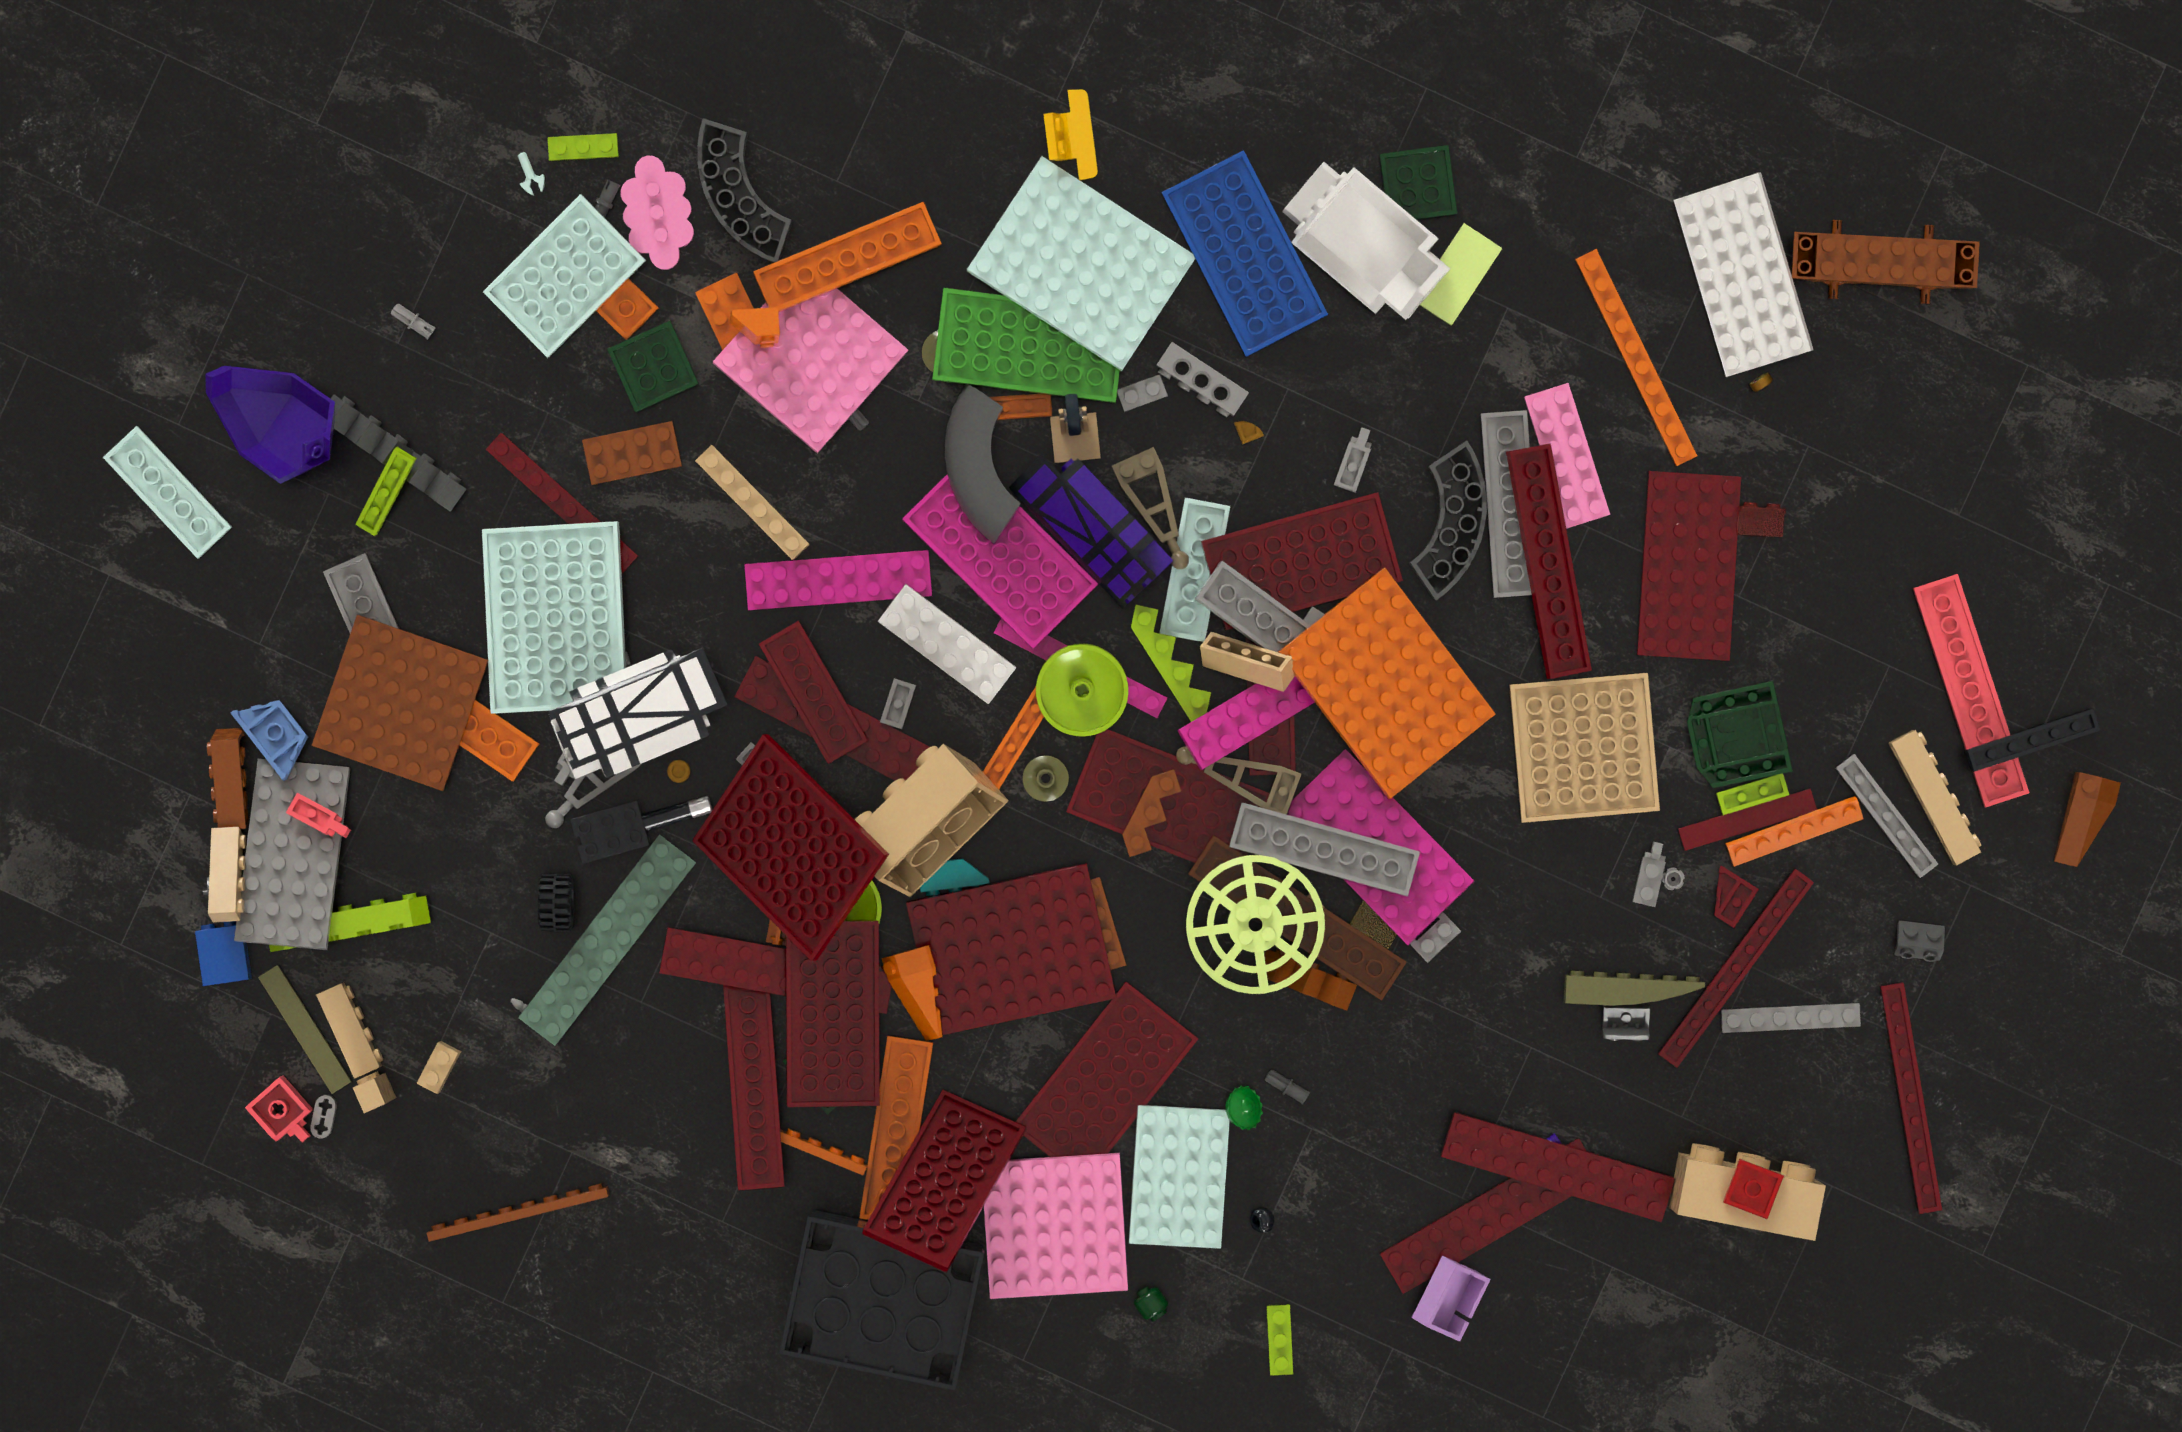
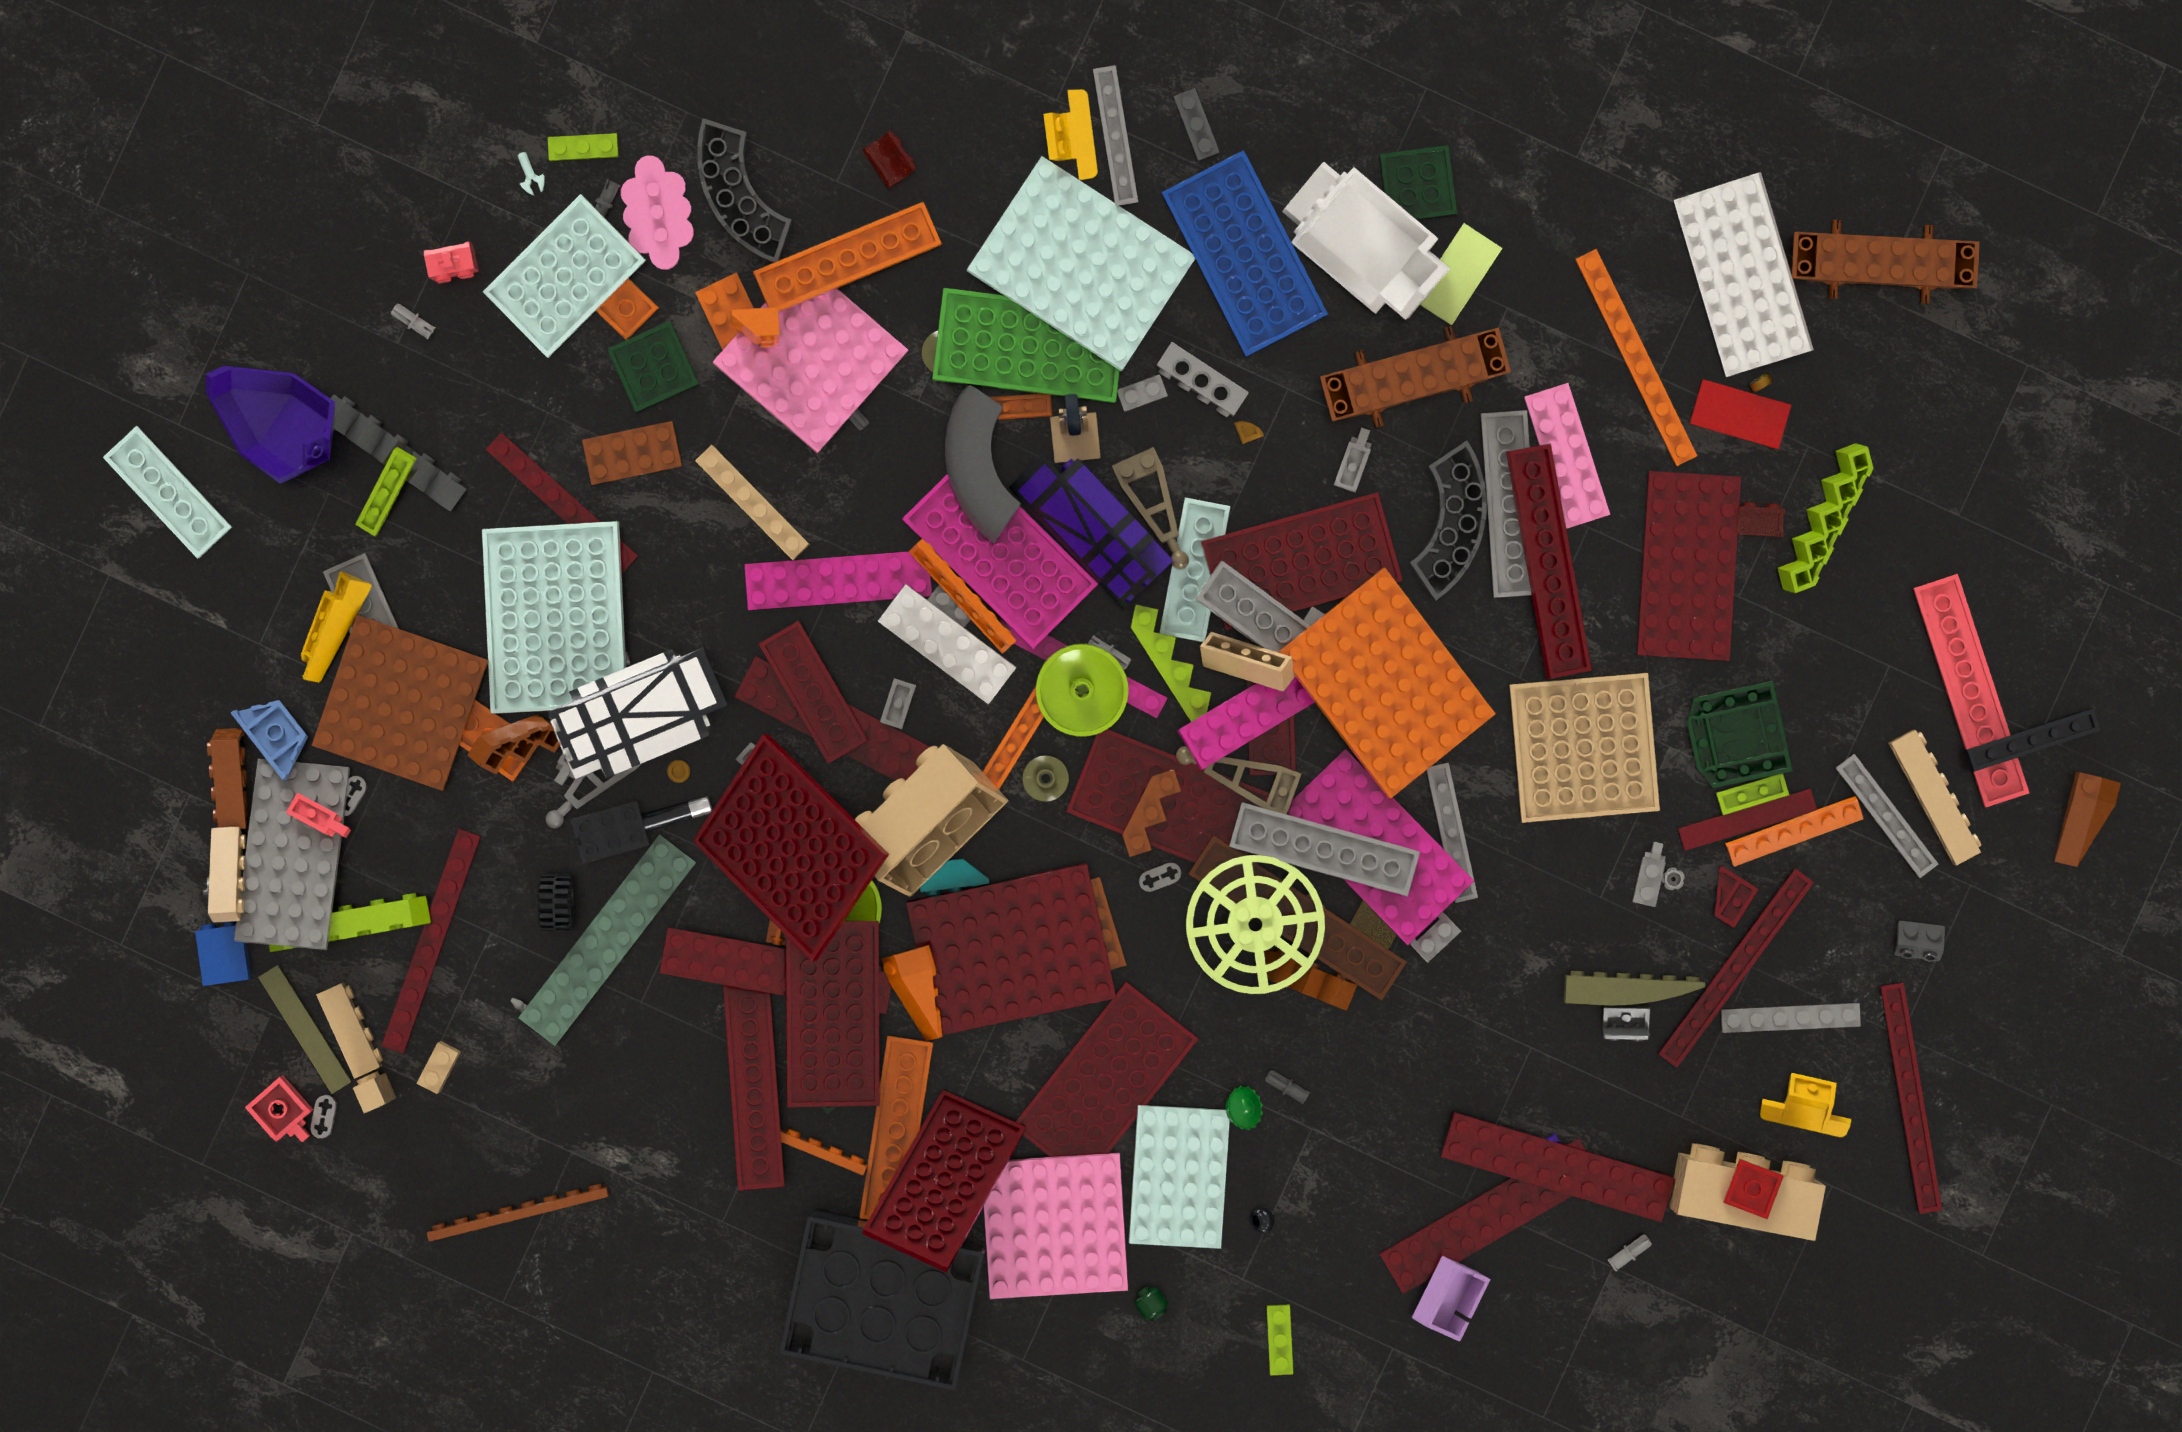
none -> yellow wedge [301,571,372,682]
none -> light grey beam [344,776,367,816]
none -> dark red plate [382,829,481,1053]
none -> coral hinge [424,242,479,284]
none -> dark orange brick [468,714,560,775]
none -> clear red bracket [862,131,916,188]
none -> orange plate [909,539,1016,654]
none -> light grey plate [928,585,970,627]
none -> light grey axle [1088,635,1131,670]
none -> light grey plate [1093,65,1138,206]
none -> light grey beam [1139,862,1181,892]
none -> dark grey plate [1173,88,1220,162]
none -> dark orange piece [1320,325,1511,428]
none -> light grey plate [1426,763,1478,903]
none -> light grey axle [1607,1234,1652,1272]
none -> red tile [1689,379,1791,449]
none -> yellow plate [1760,1073,1851,1137]
none -> lime brick [1778,443,1873,593]

